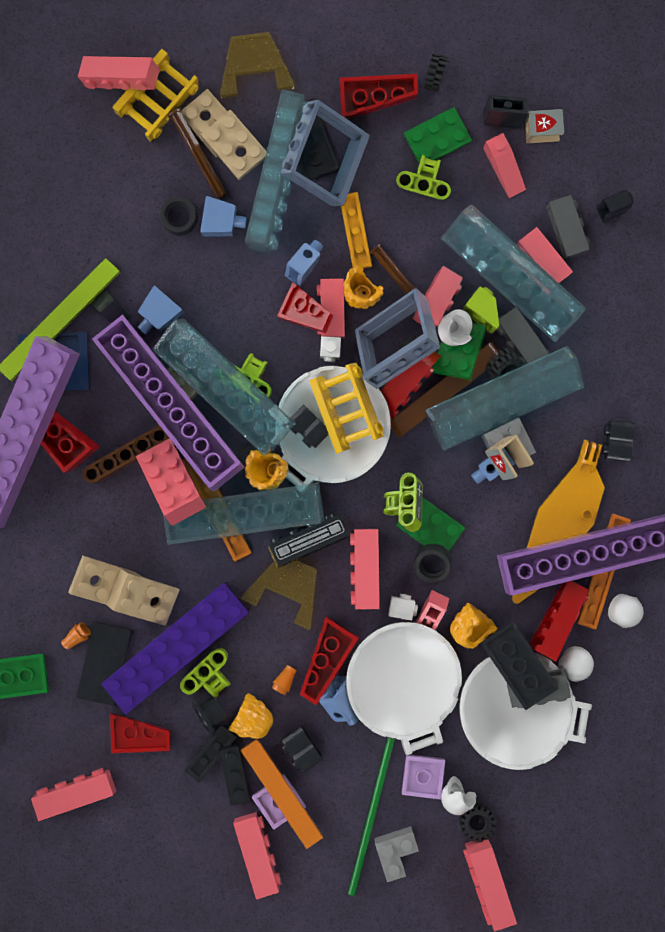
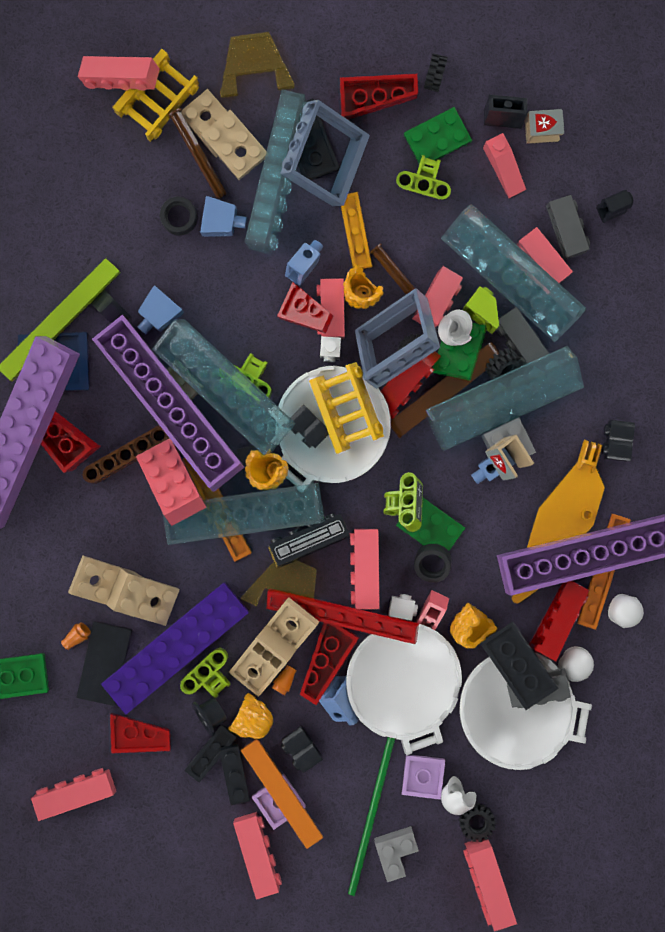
none -> tan bracket [229,597,319,697]
none -> red tile [266,589,419,644]

